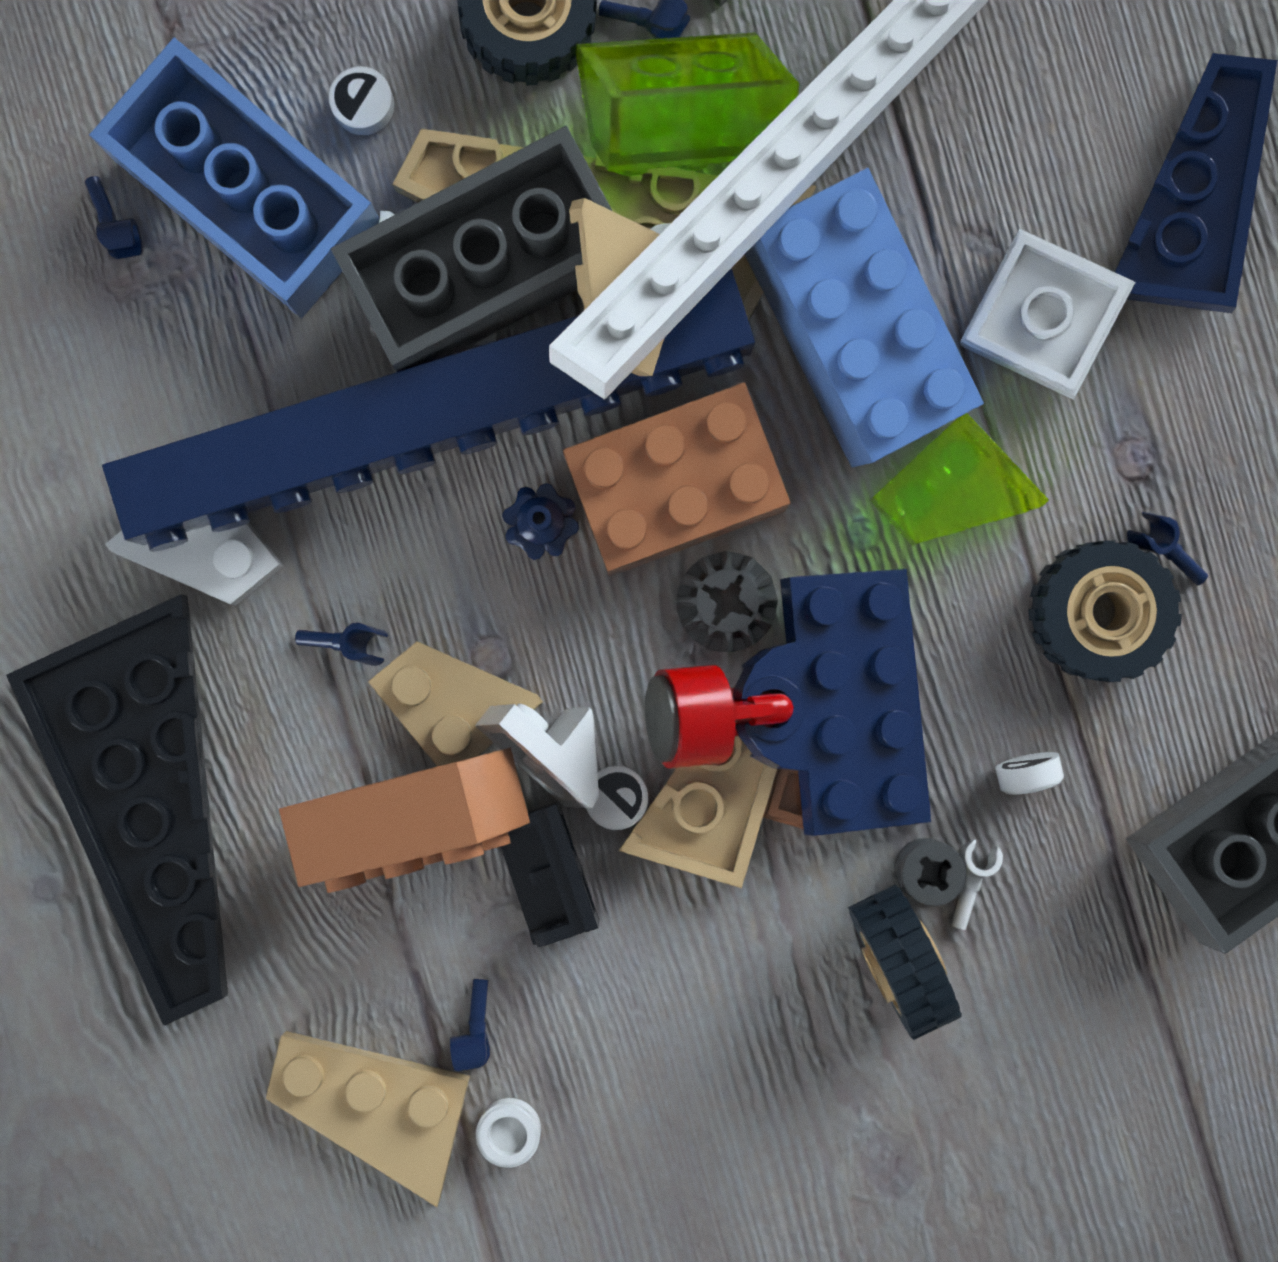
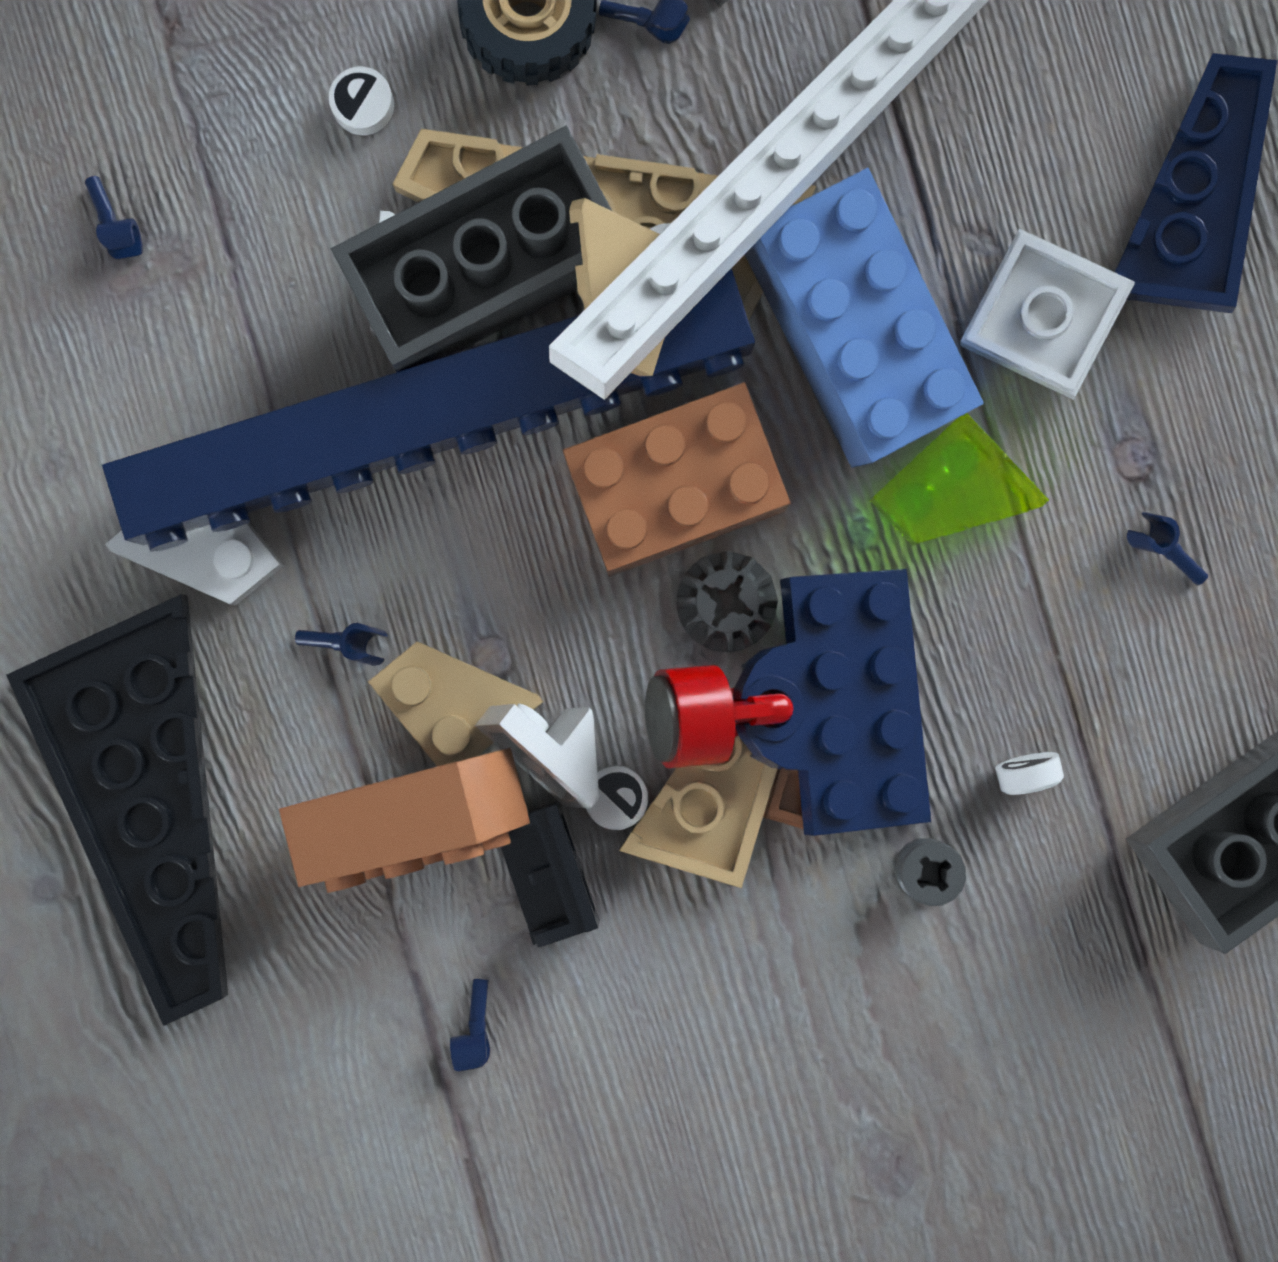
medium blue brick [89,37,380,319] -> none
tan wing [265,1031,470,1207] -> none
white tile [476,1098,541,1168] -> none
dark blue plant [502,483,579,560] -> none
clear neon green slope [576,32,800,176] -> none
black wheel [848,885,962,1040] -> none
white hand [951,840,1003,930] -> none
black wheel [1028,540,1182,682] -> none

